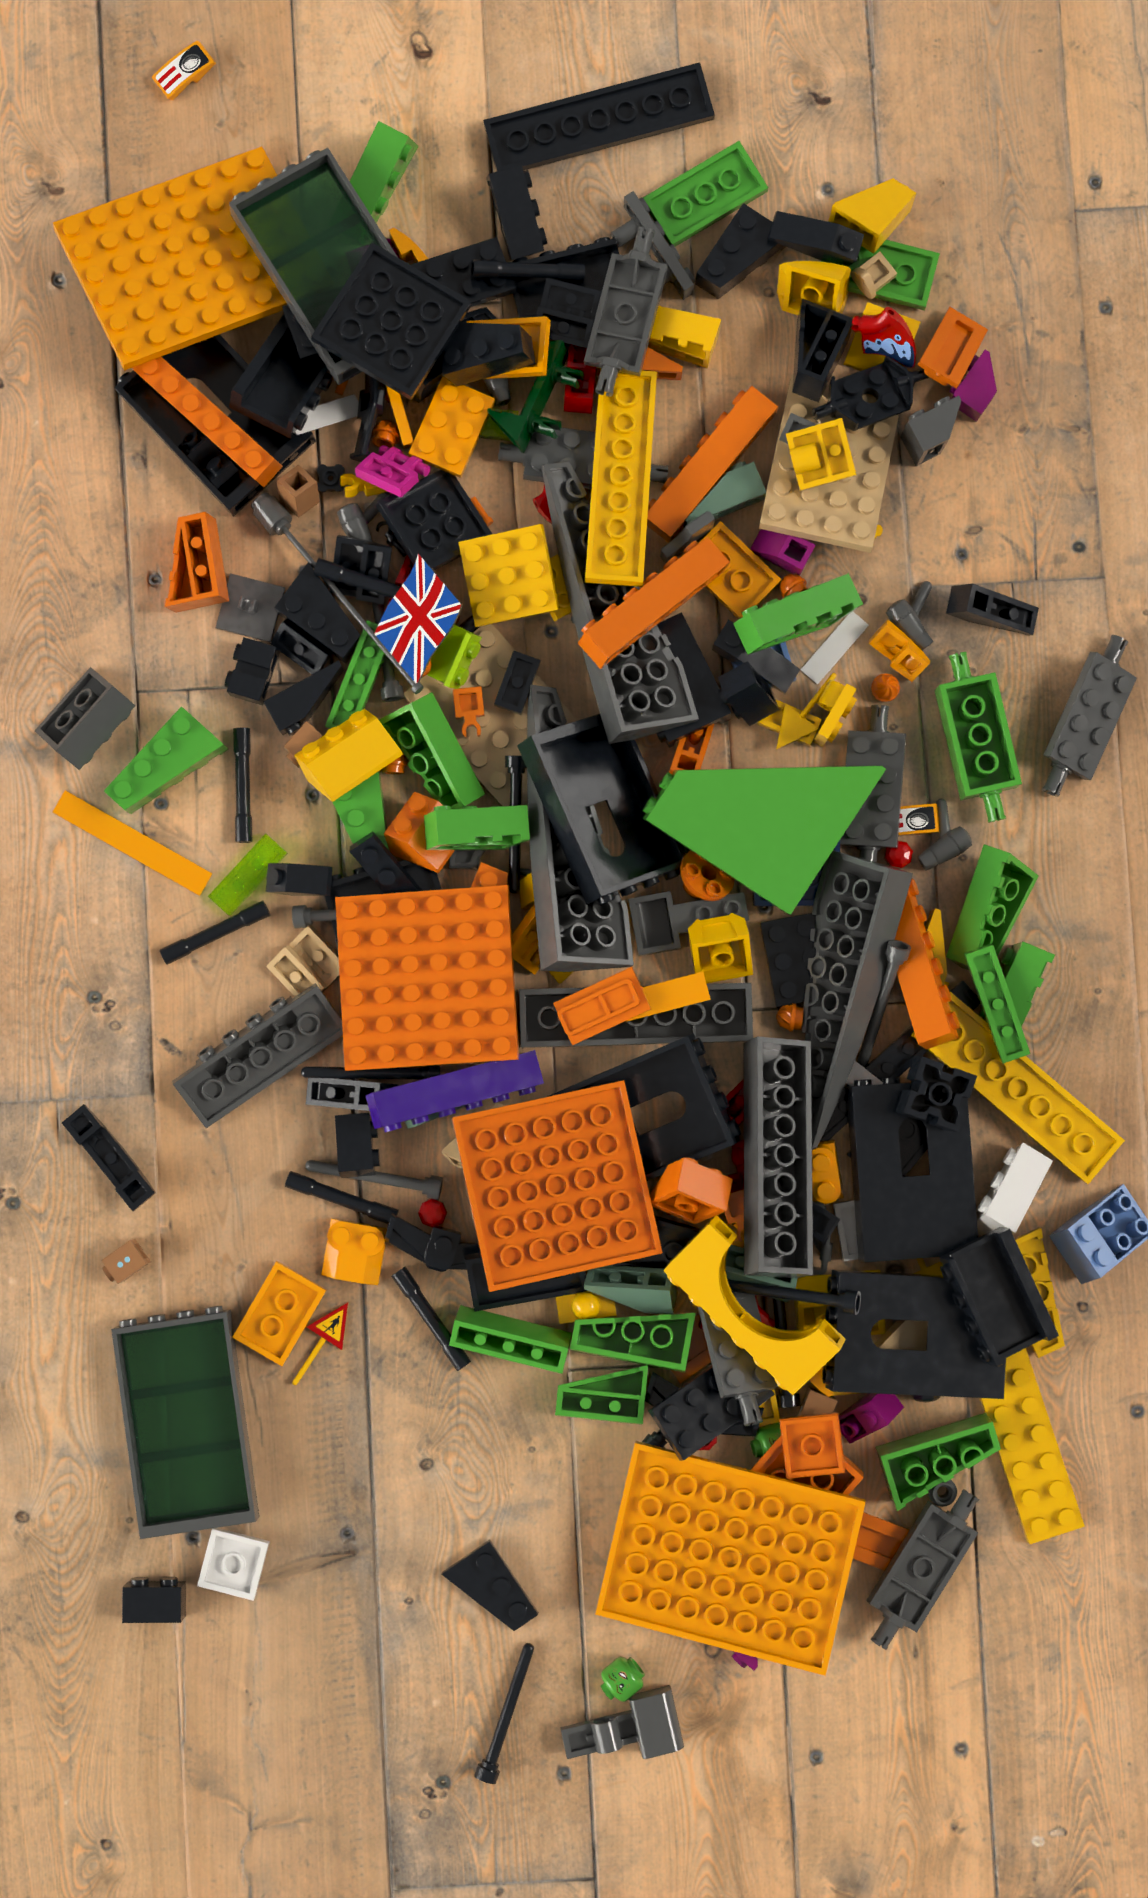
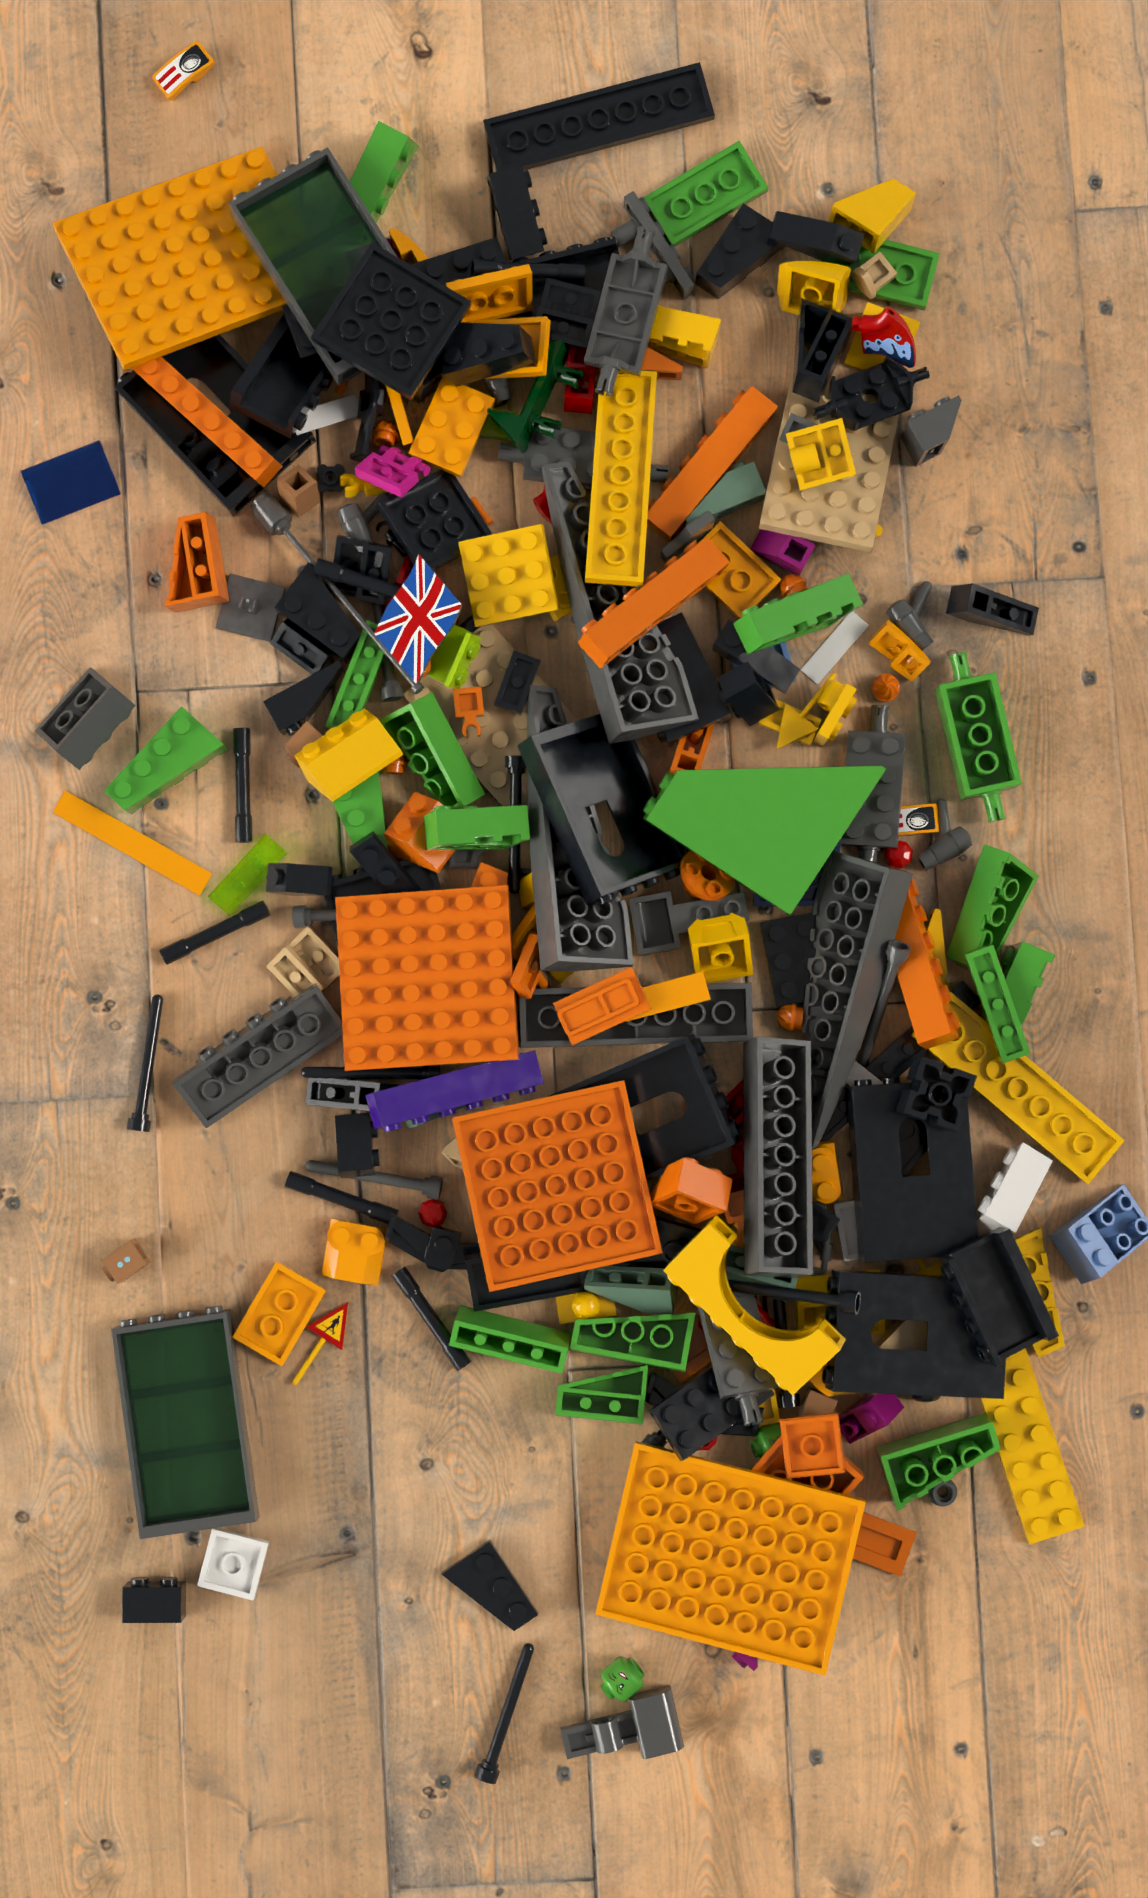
black slope [62,1104,156,1212] -> none
black brick [225,637,280,706] -> none
dark grey plate [866,1489,980,1650] -> none
orange piece [918,307,988,389] -> none
magenta slope [949,349,997,422] -> none
dark grey plate [1042,635,1137,797] -> none
none -> clear blue piece [21,440,121,525]
none -> black piece [127,994,163,1132]
none -> light orange plate [446,264,533,323]
none -> orange plate [510,934,548,999]

